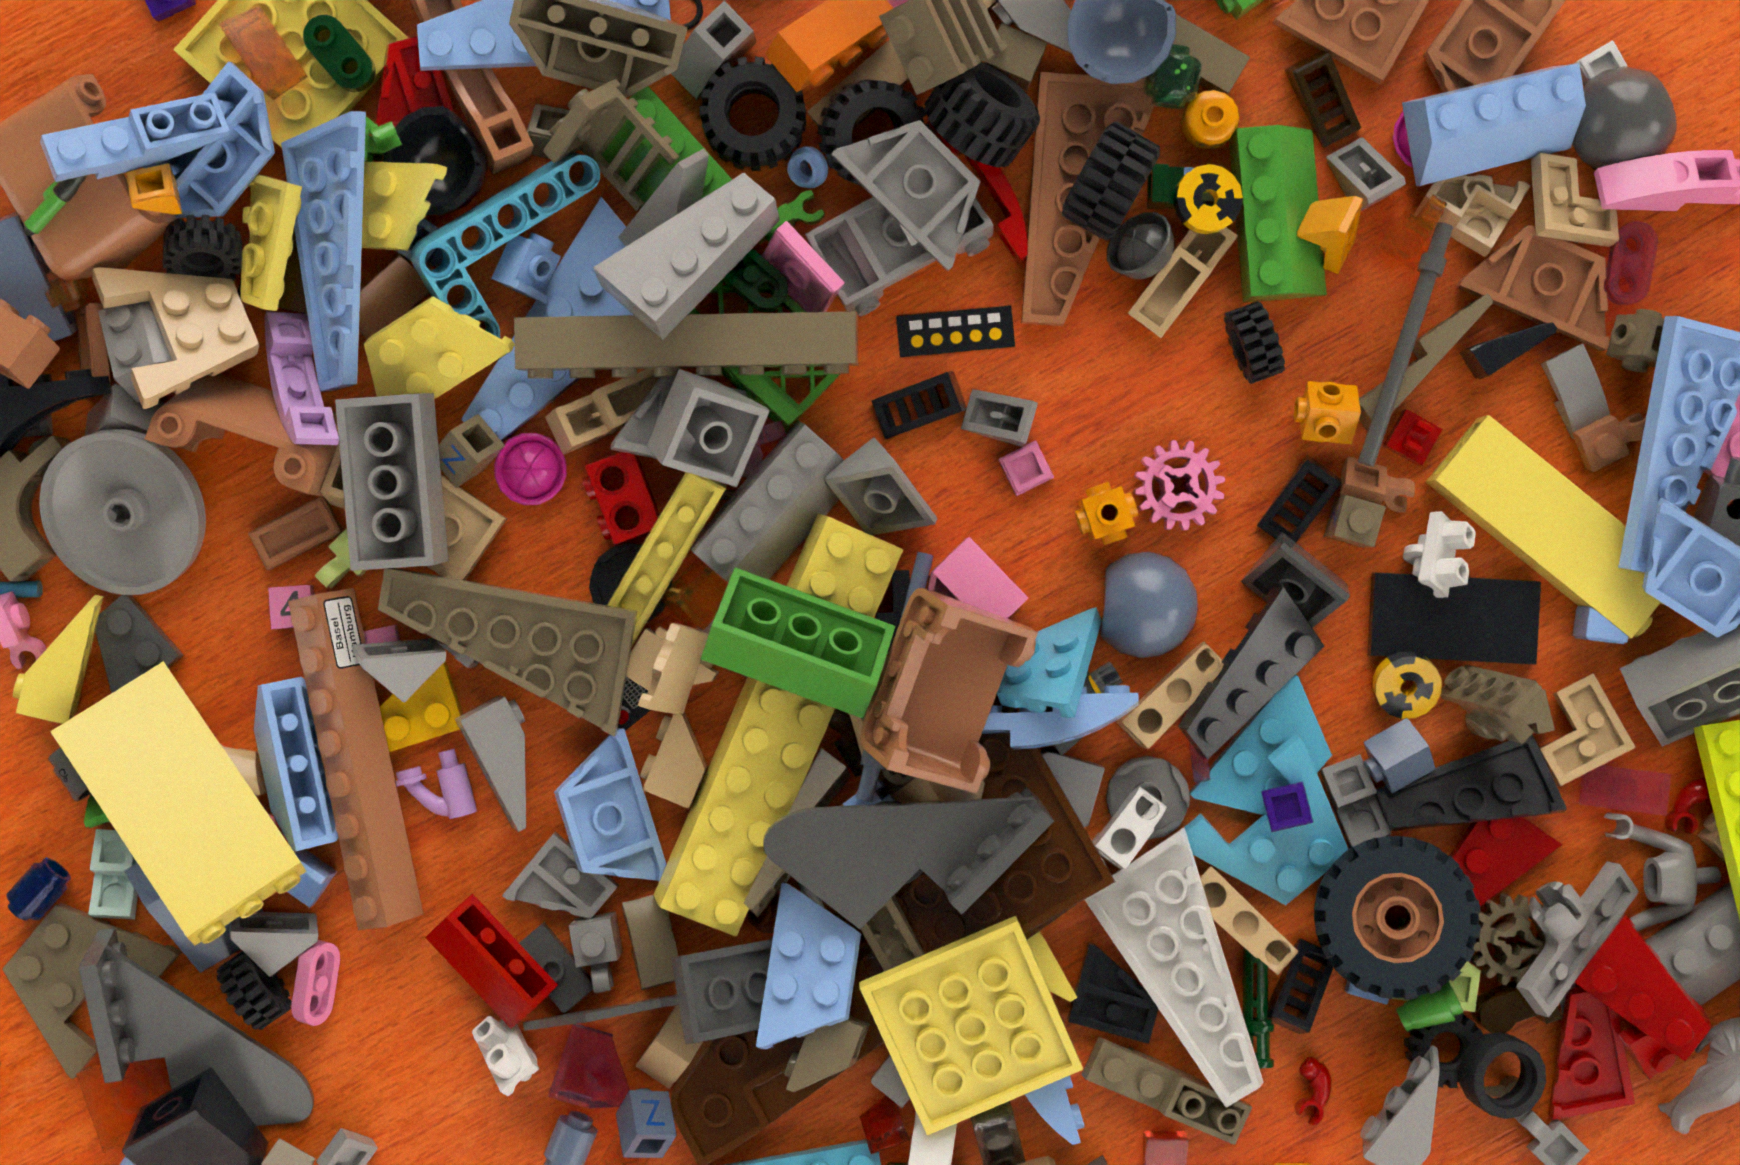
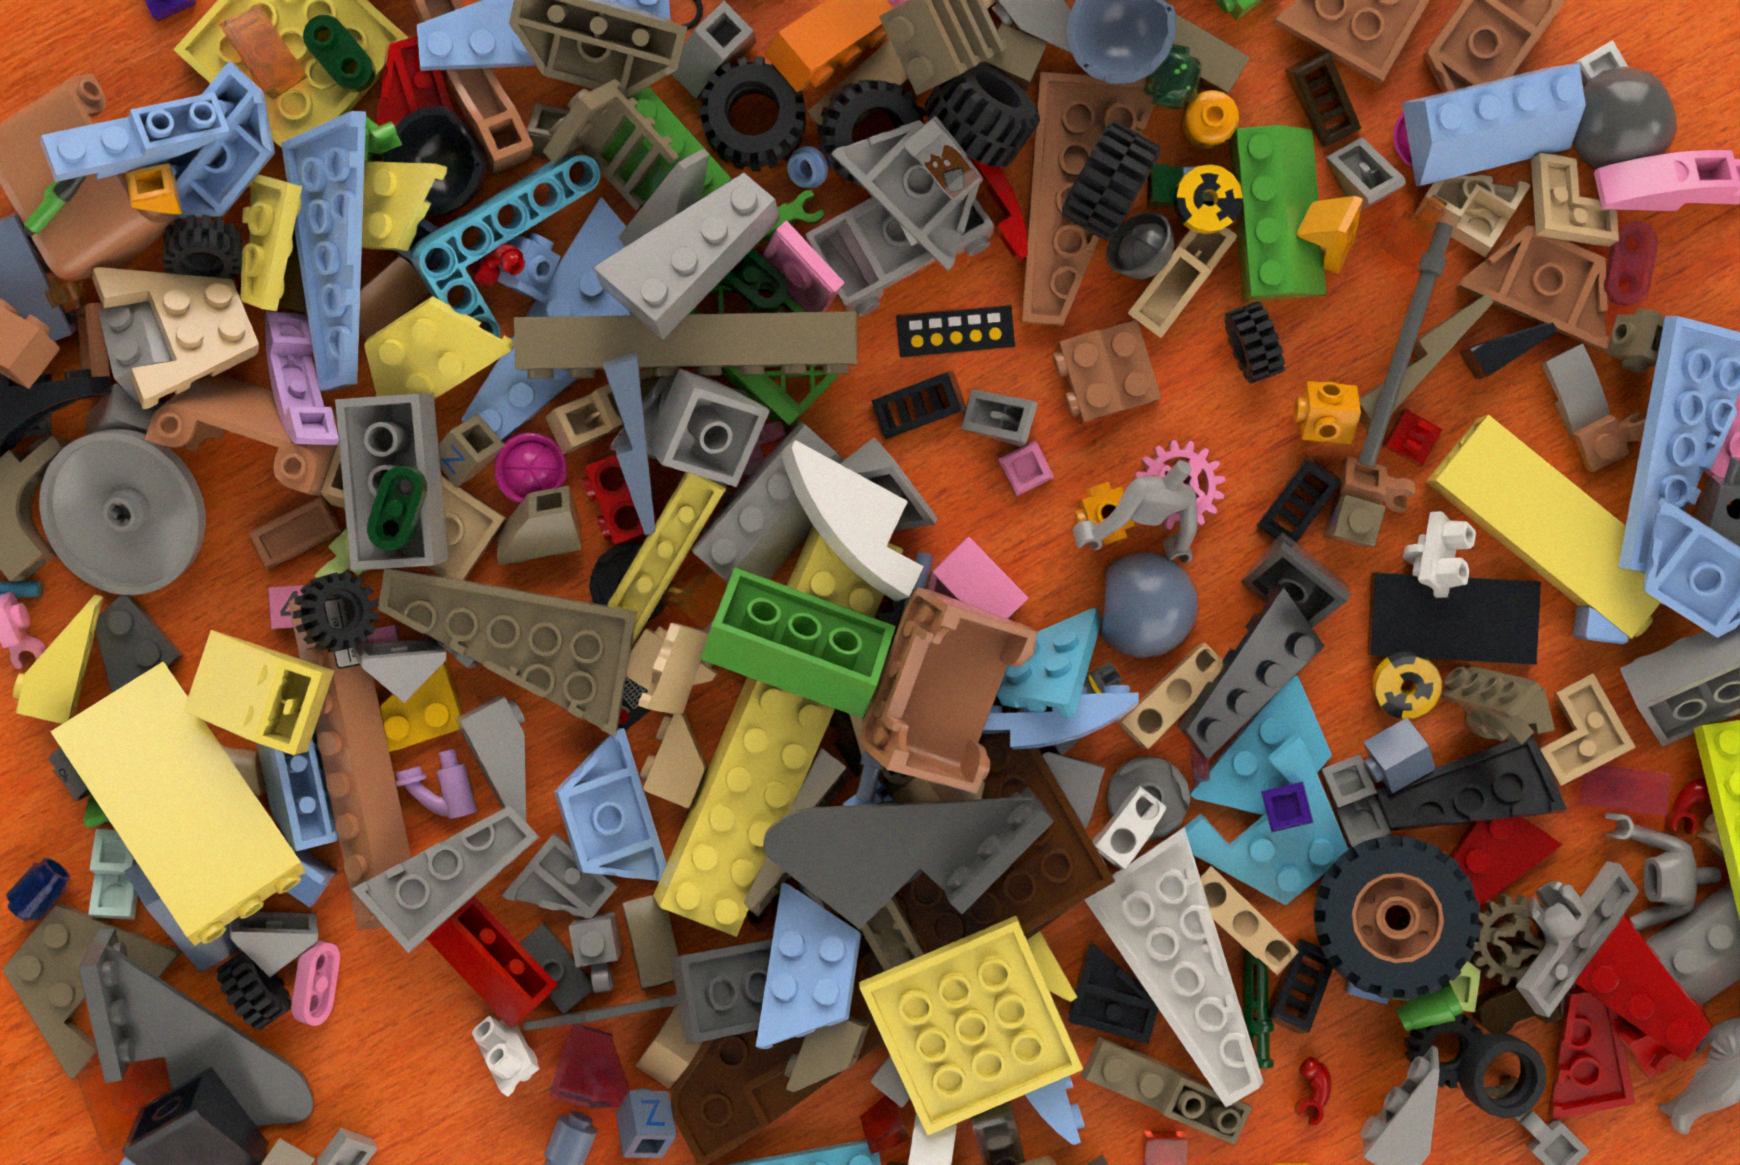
none -> light yellow slope [184,630,334,755]
none -> black tyre [293,572,379,652]
none -> light grey wing [352,805,539,953]
none -> dark green plate [367,466,427,551]
none -> red arm [468,244,525,286]
none -> dark tan slope [497,485,582,565]
none -> sand blue slope [603,352,655,535]
none -> white slope [781,440,924,602]
none -> leg [903,116,983,202]
none -> nougat plate [1053,320,1162,424]
none -> light grey piece [1072,460,1197,563]

